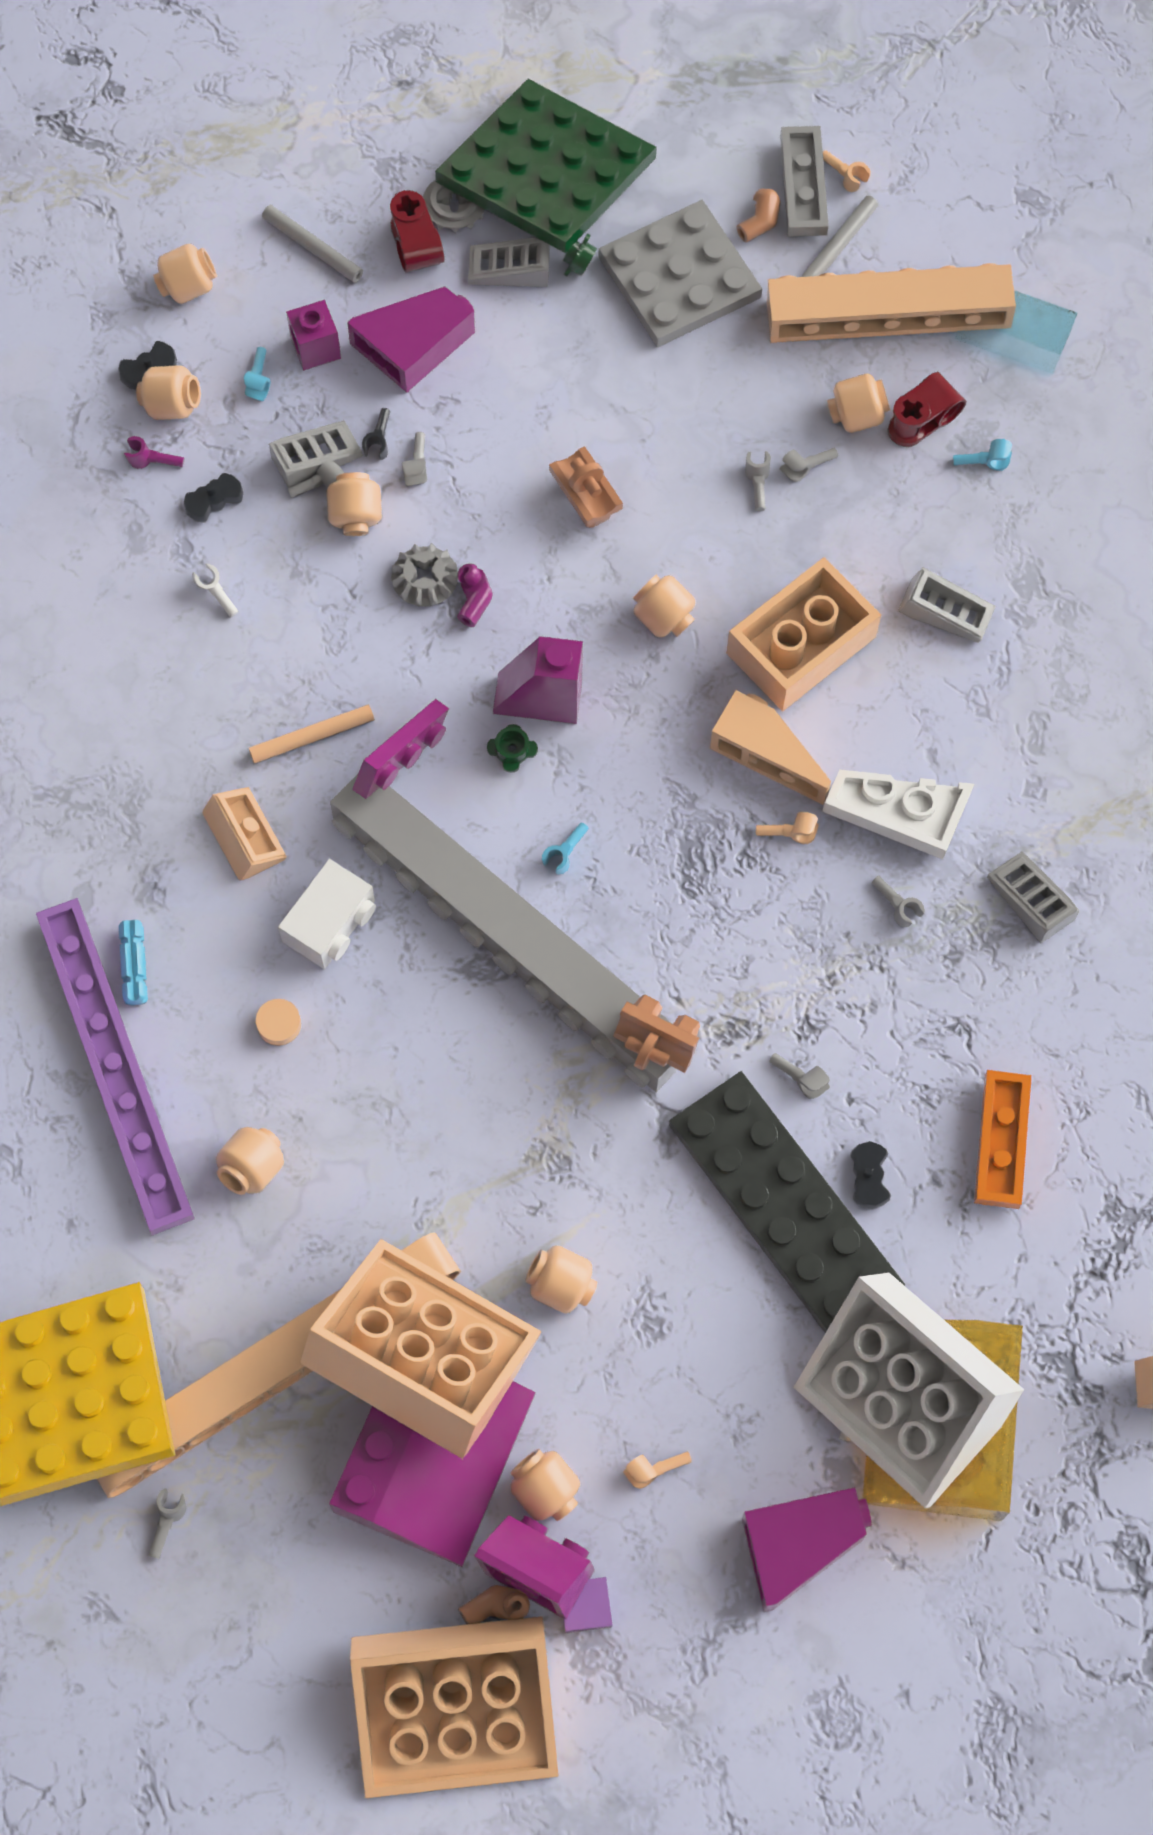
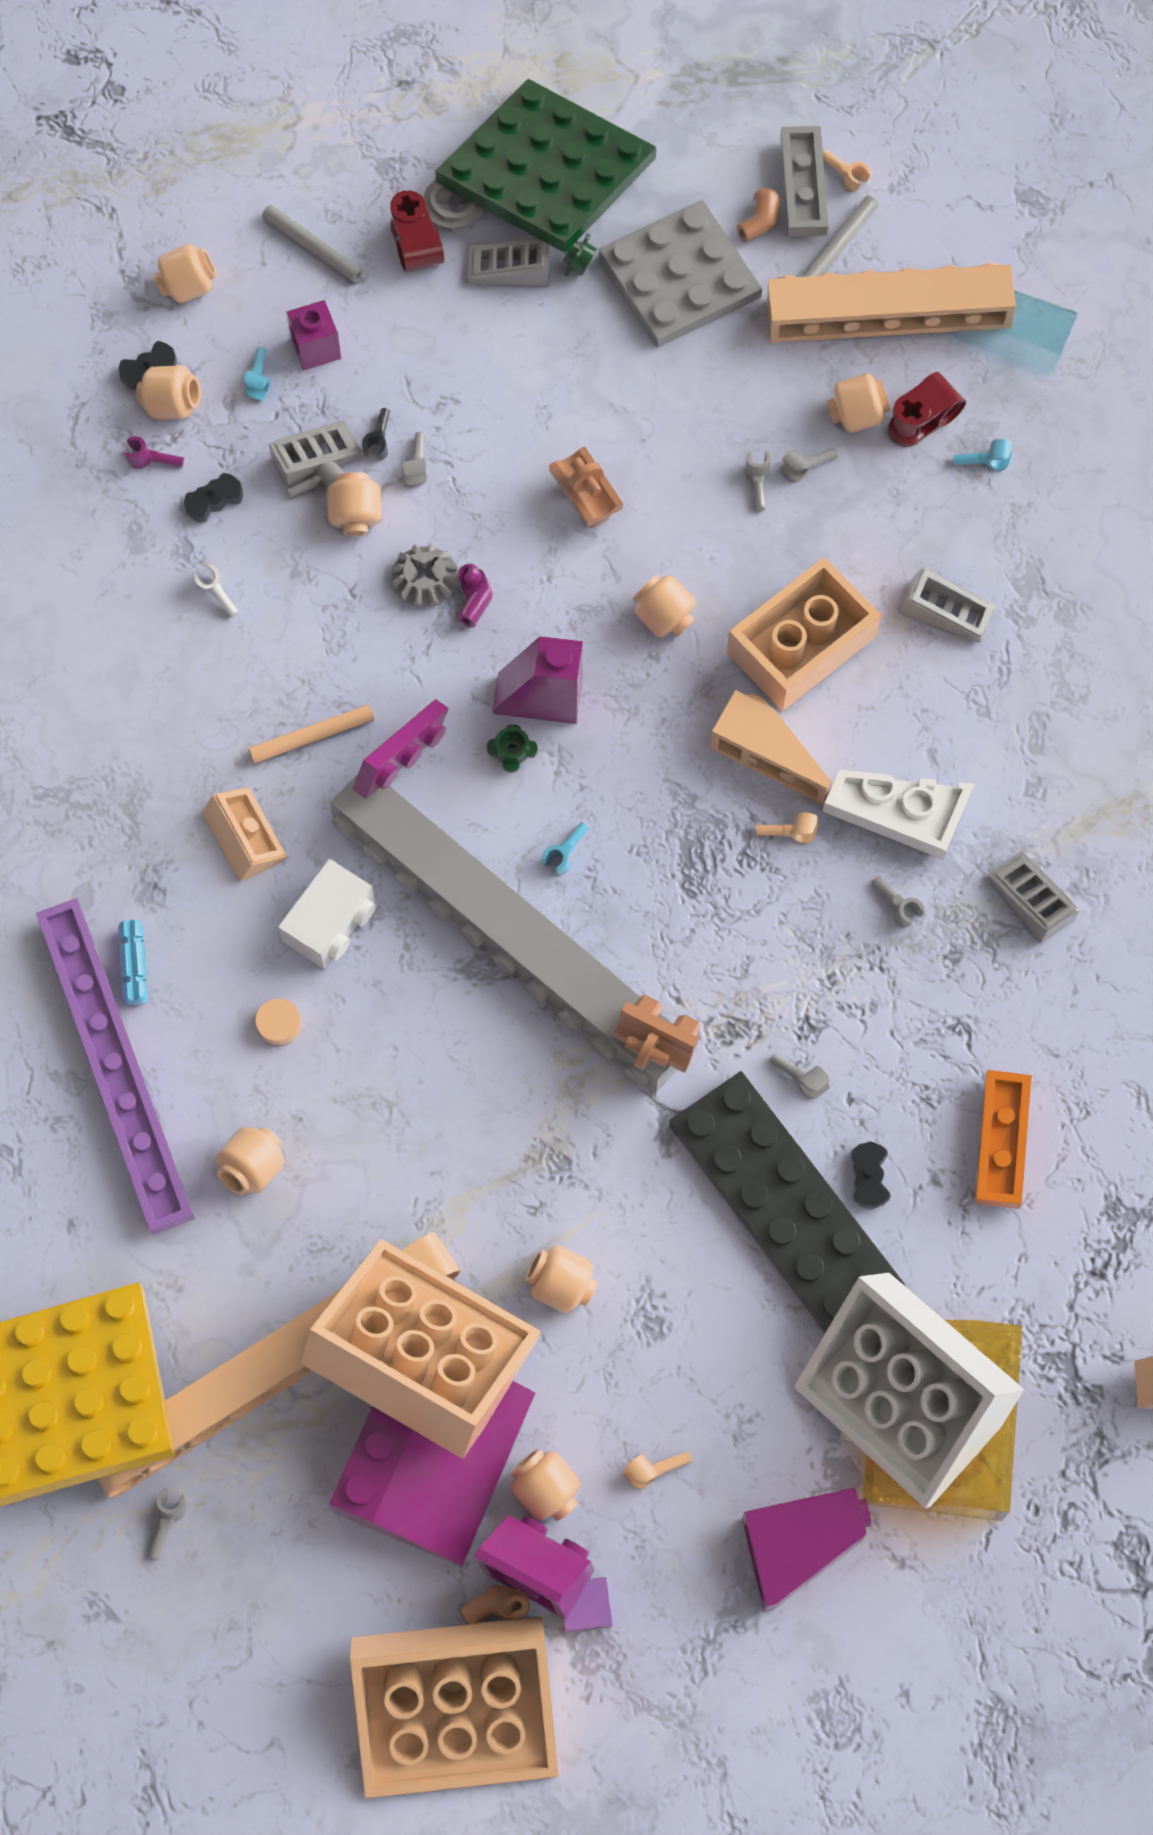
magenta slope [347,286,475,393] -> none

